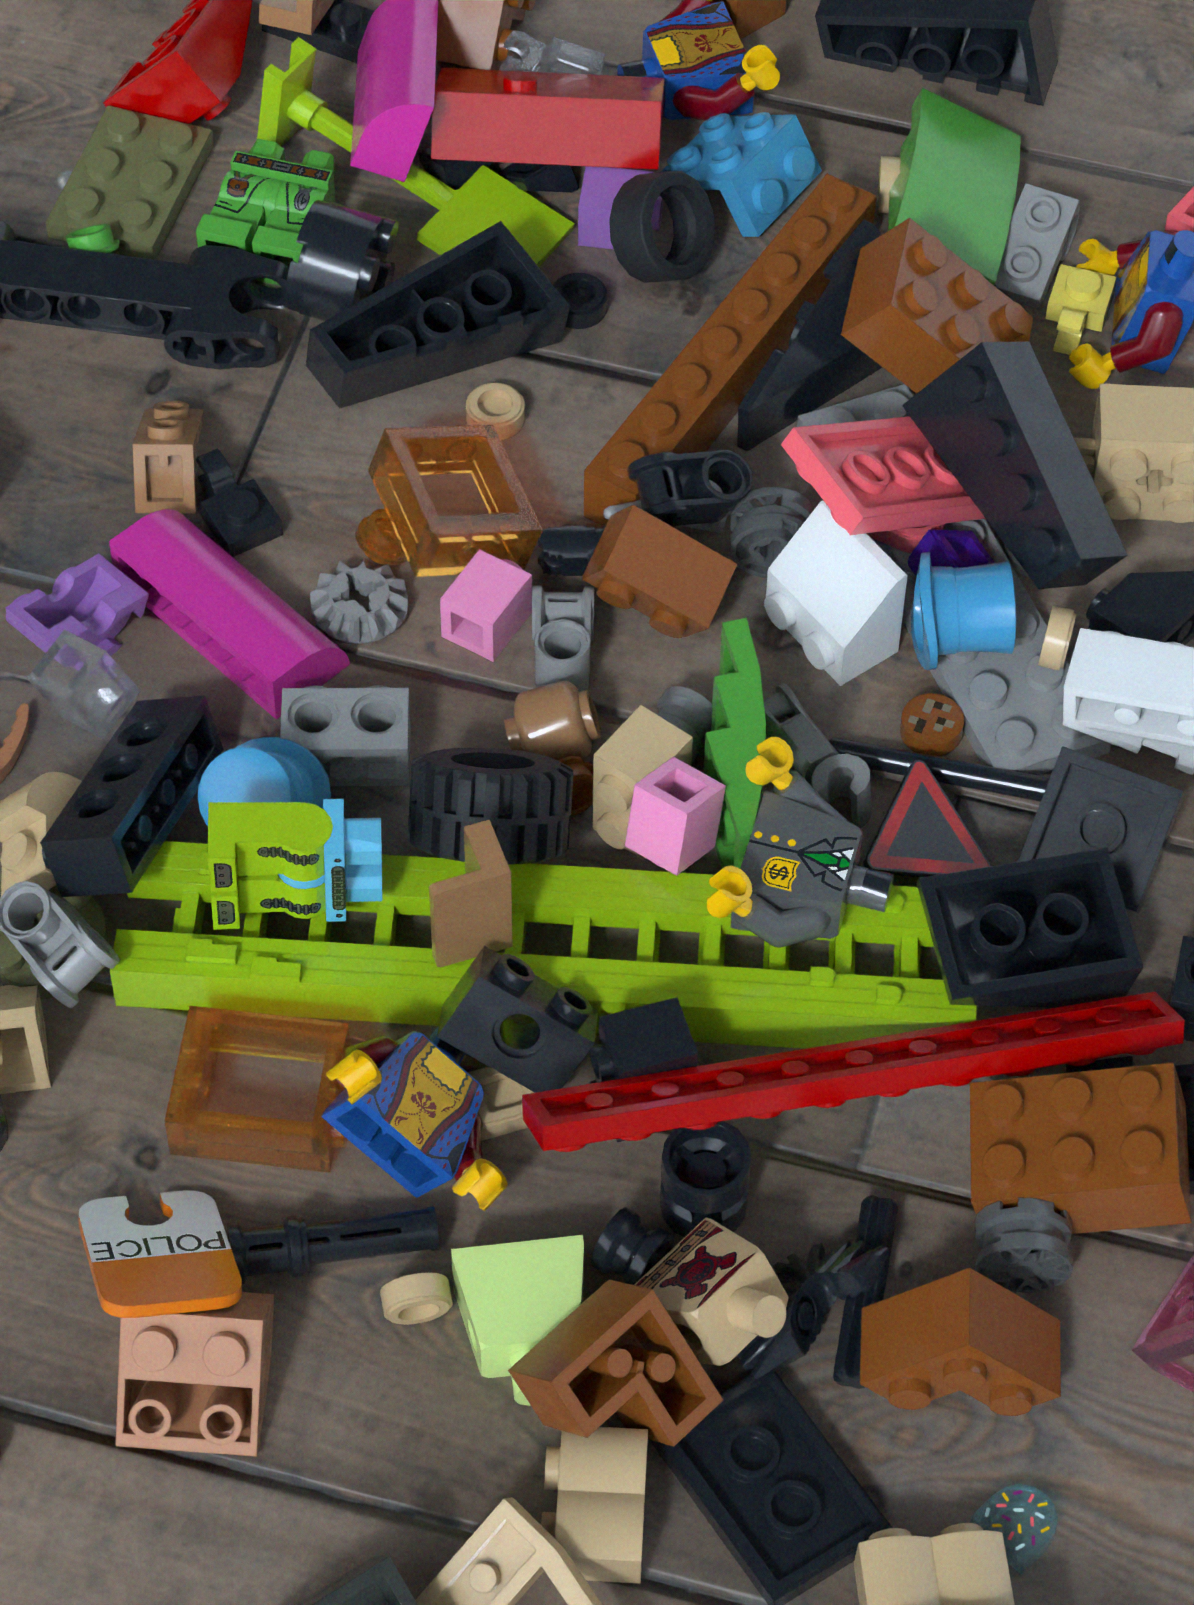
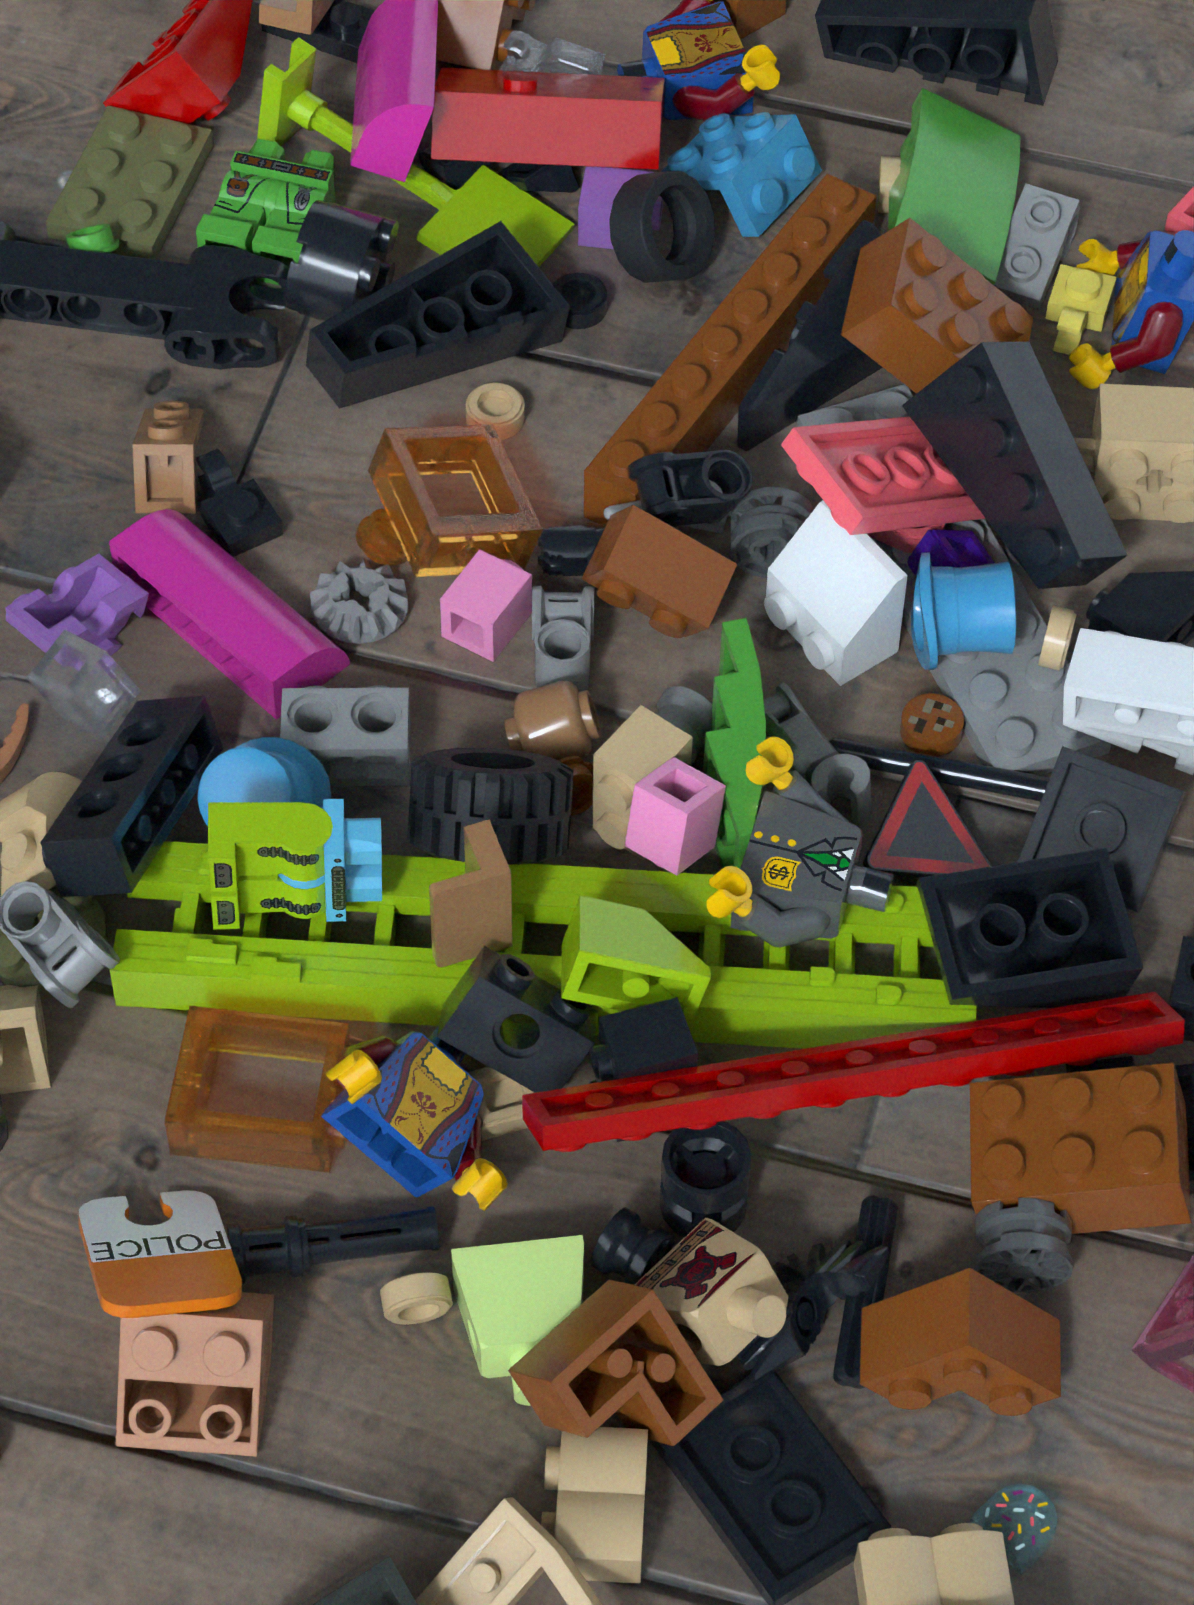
none -> lime slope [561,896,711,1025]

